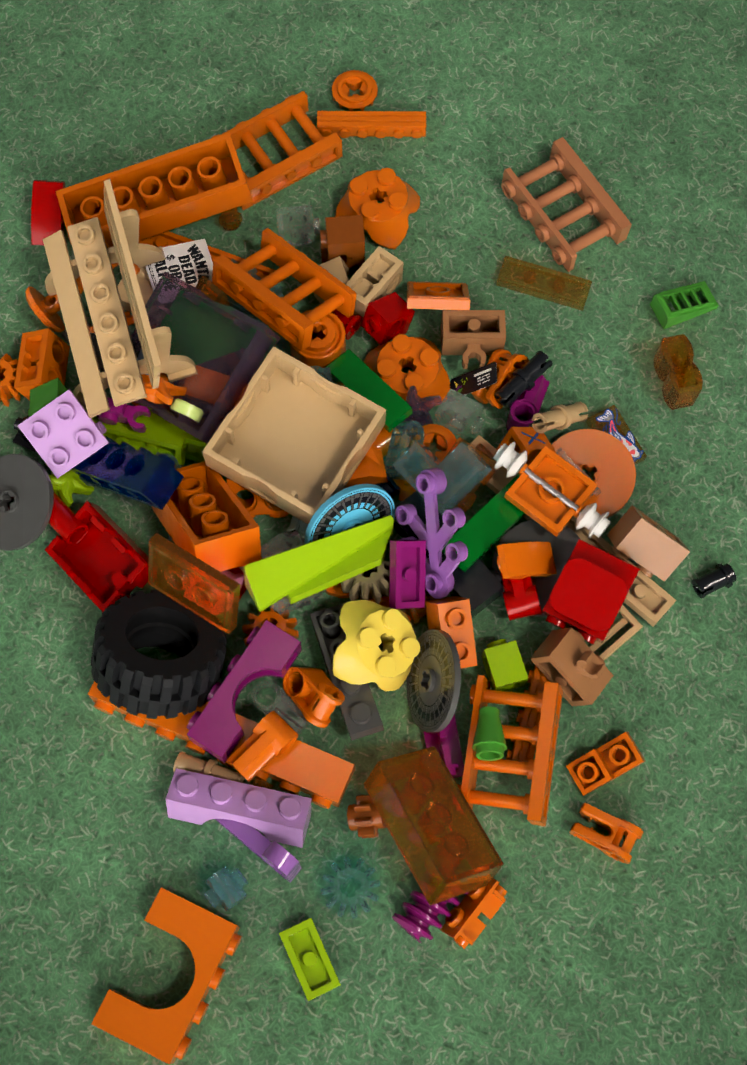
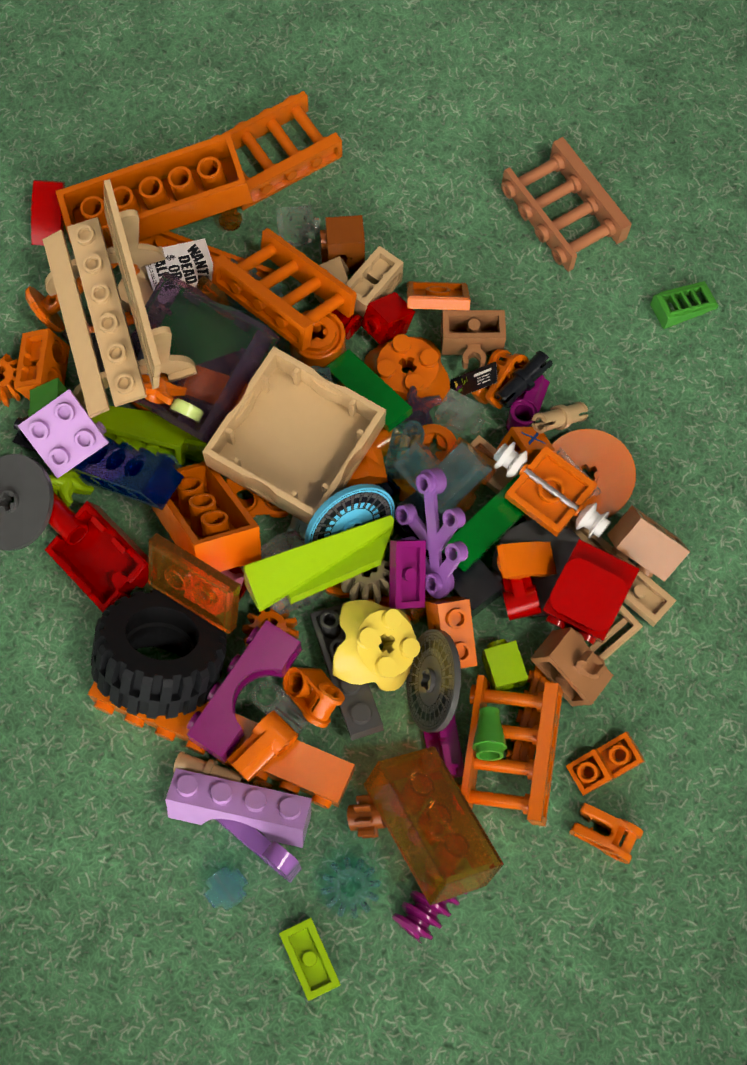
orange arch [91,887,242,1065] -> none
magenta plate [97,397,151,433] -> none
orange piece [317,111,426,139] -> none
orange gear [332,70,378,111] -> none
orange brick [335,168,420,250] -> none
orange hinge [440,874,507,949] -> none
clear orange tile [496,256,592,311] -> none
tile [586,405,647,465] -> none
clear orange brick [654,334,703,410] -> none
black pin [691,563,736,599] -> none

